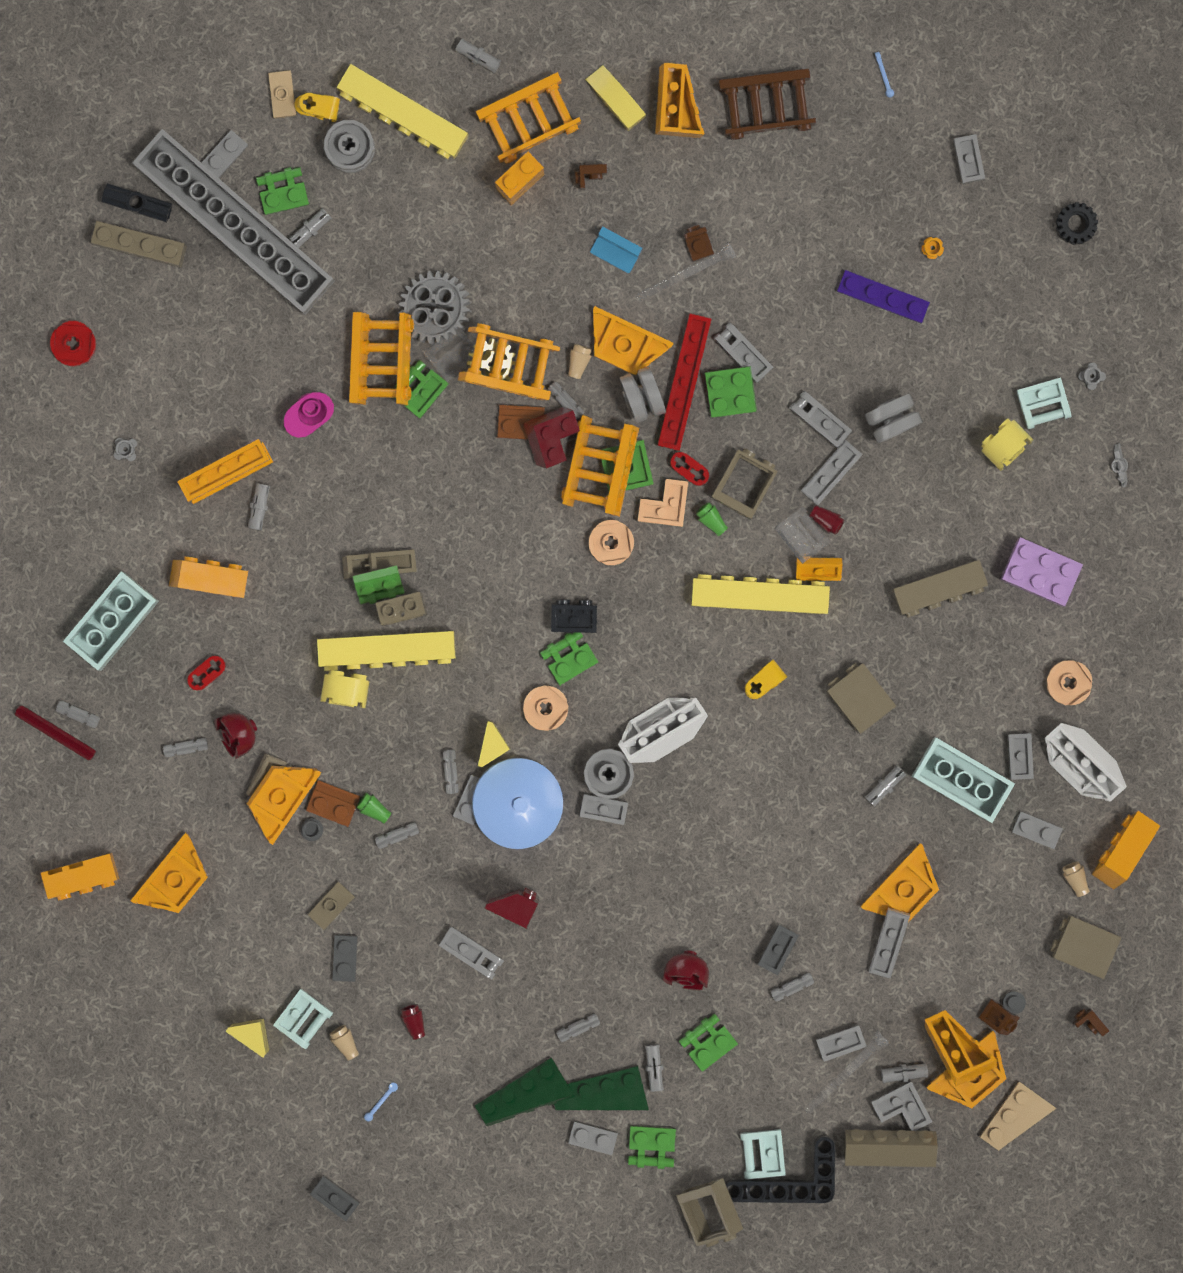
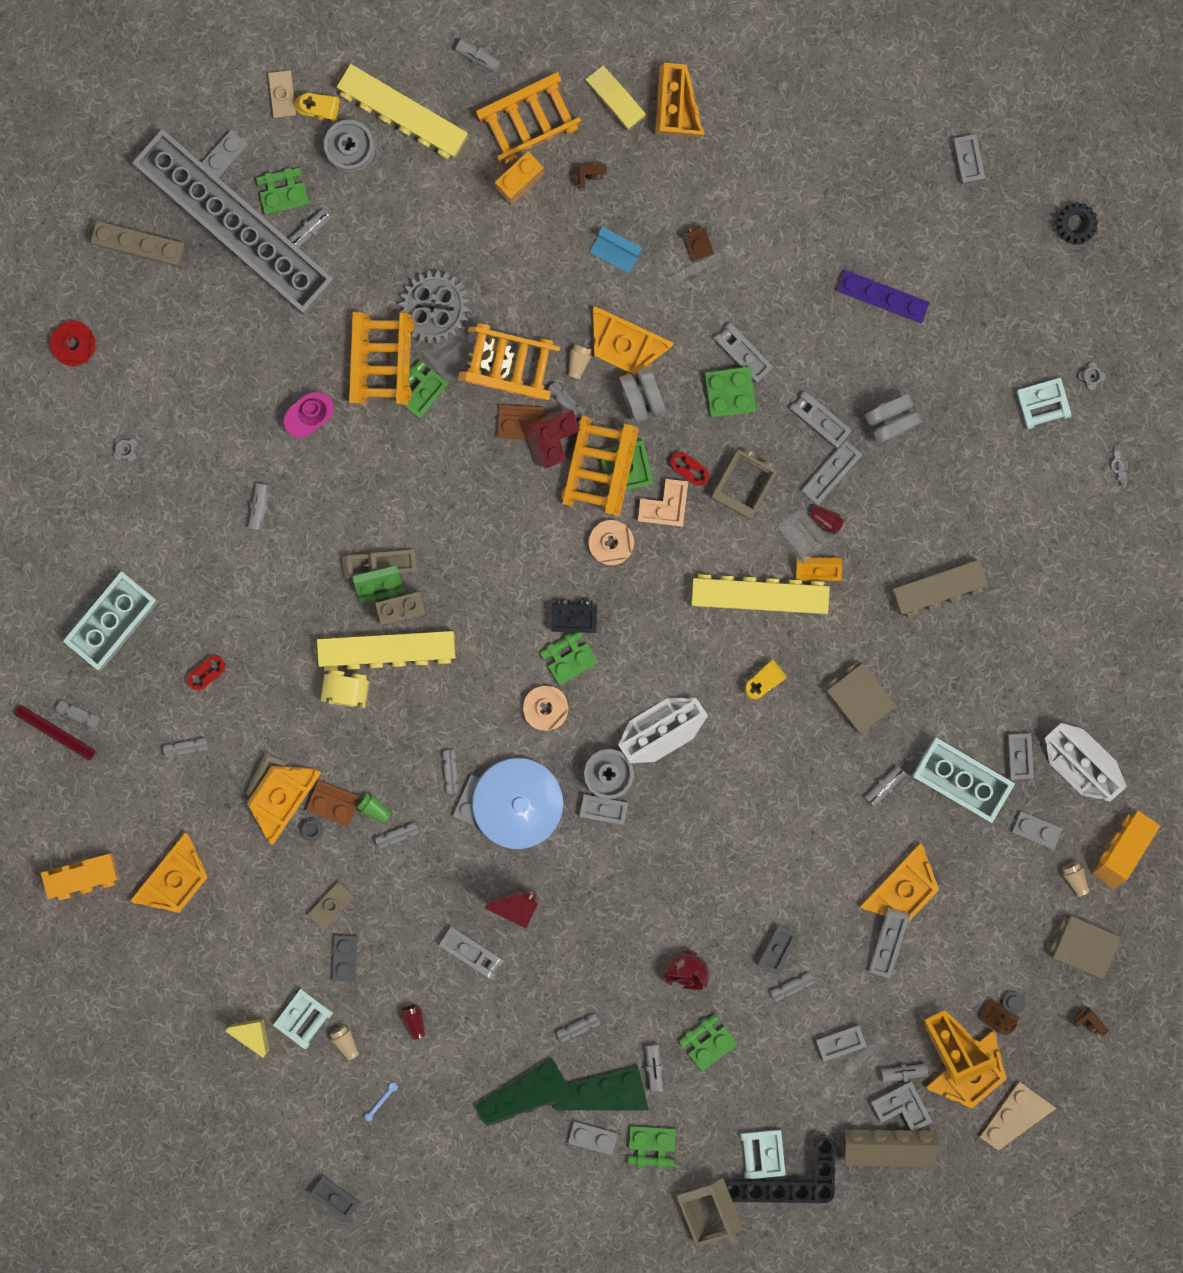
black piece [101,183,173,223] -> none
light orange wedge [169,556,248,598] -> none
light orange fence [177,439,274,504] -> none
dark red cylinder [215,712,257,759] -> none
light yellow slope [478,721,510,767] -> none
red plate [658,313,712,451] -> none
bright green cone [696,502,728,536] -> none
reddish brown fence [718,69,816,140] -> none
light blue hinge [874,52,894,98] -> none
light orange plate [921,237,944,259] -> none
light yellow brick [981,418,1033,471] -> none
lavender brick [1000,537,1083,607] -> none
light nougat plate [1046,660,1092,705] -> none

